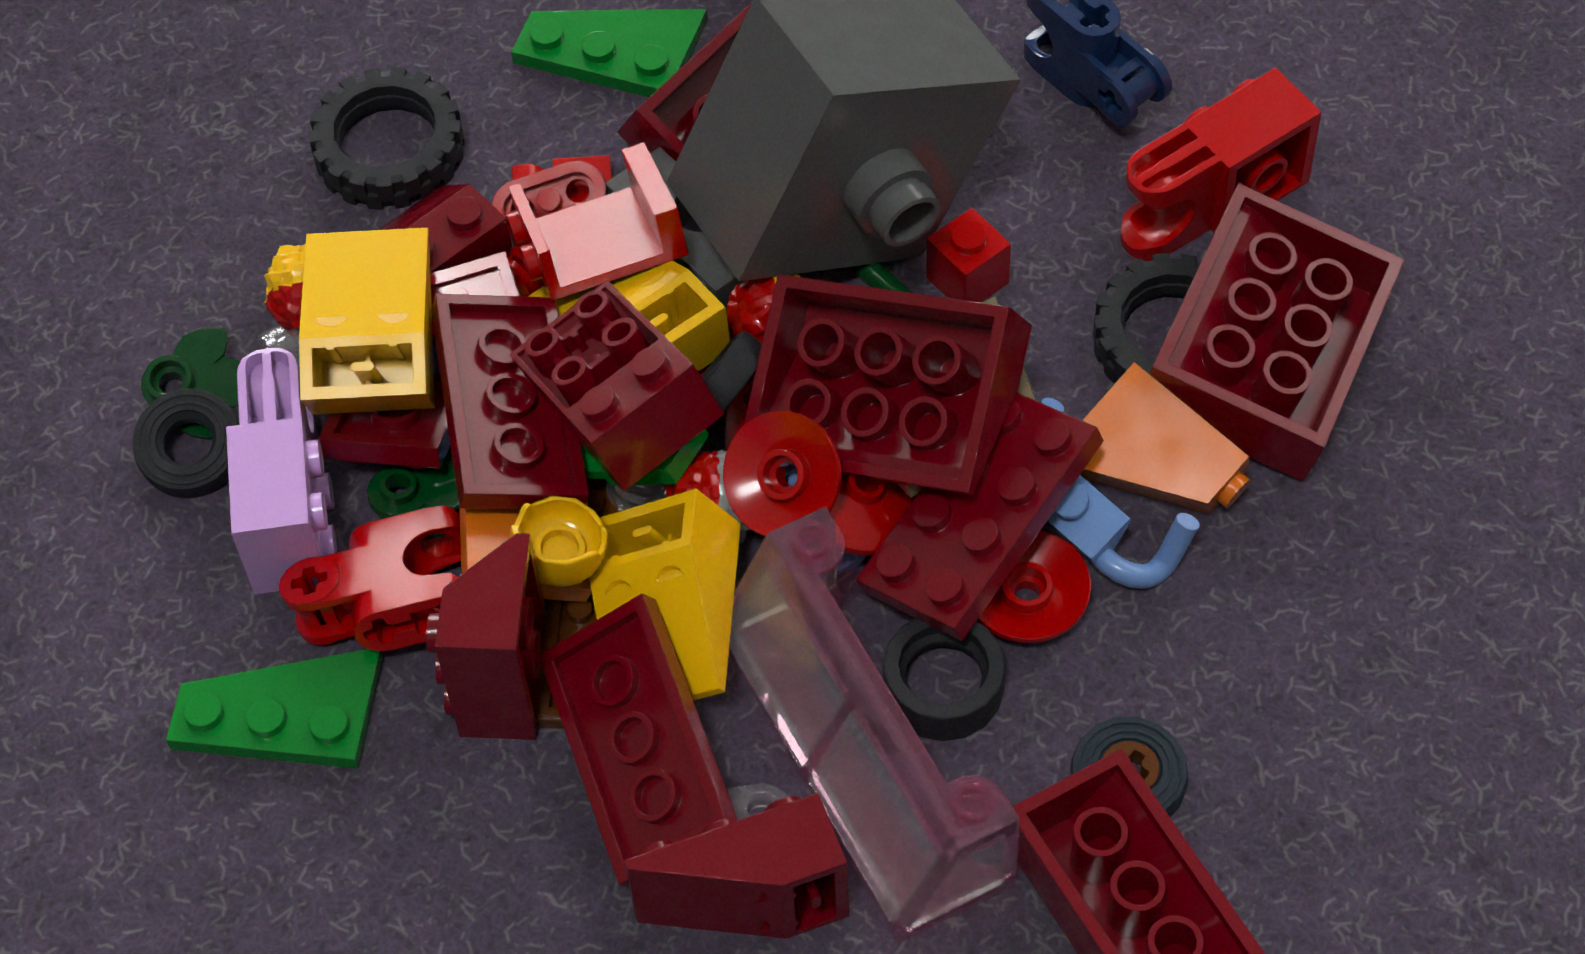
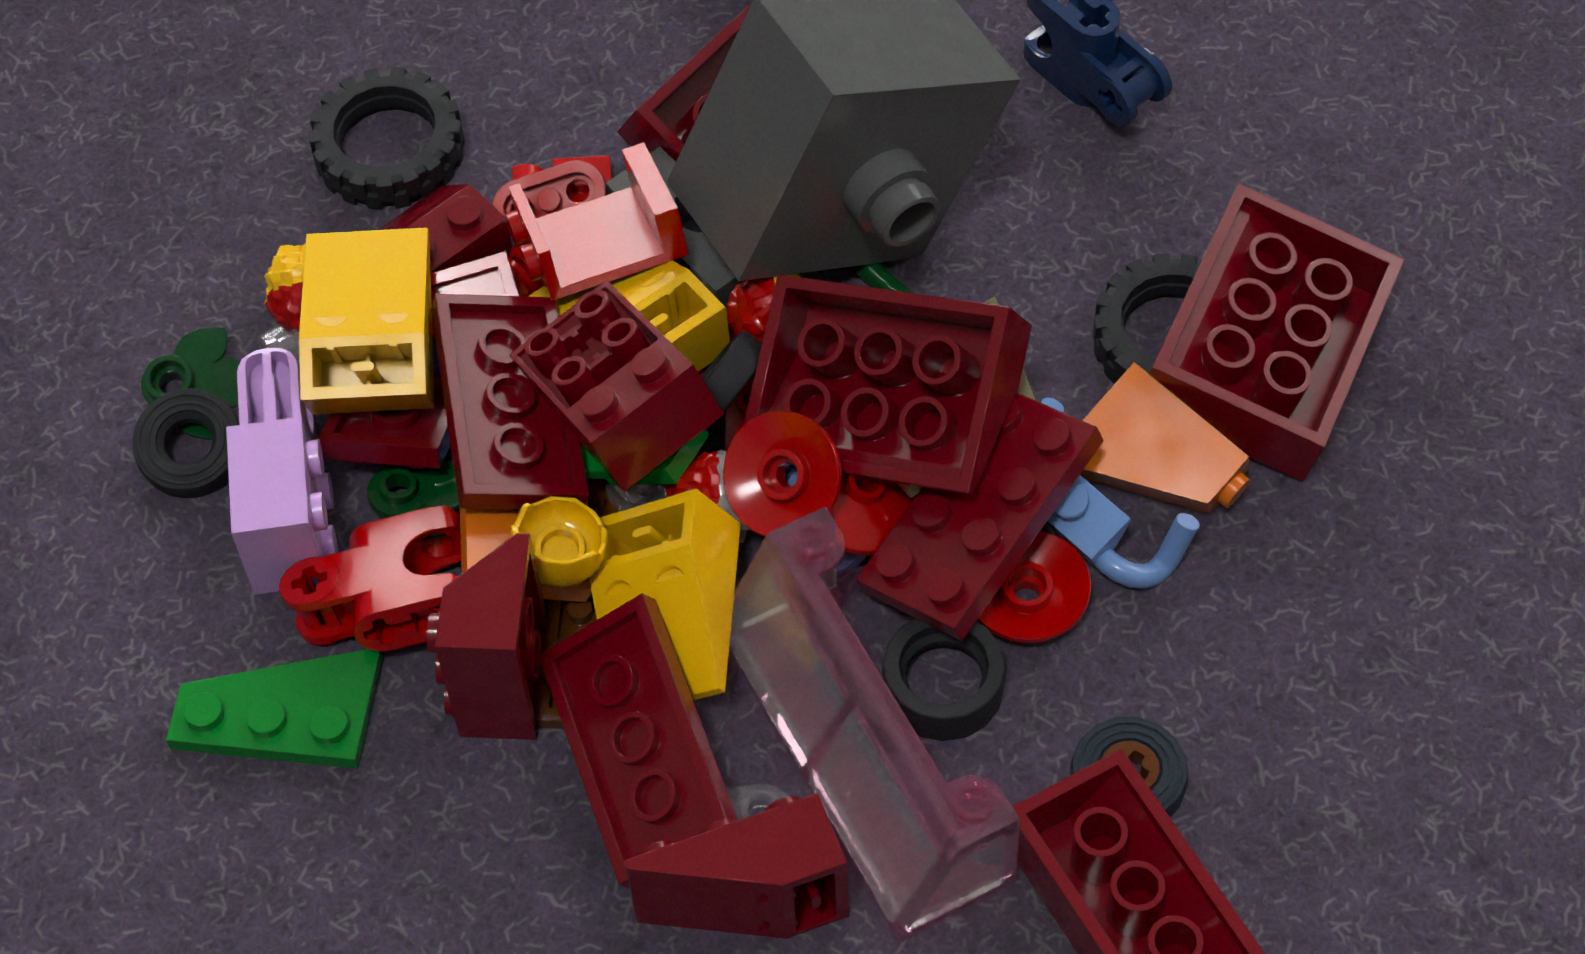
green wing [511,9,708,98] -> none
red brick [926,208,1011,302] -> none
red brick [1120,67,1322,261] -> none

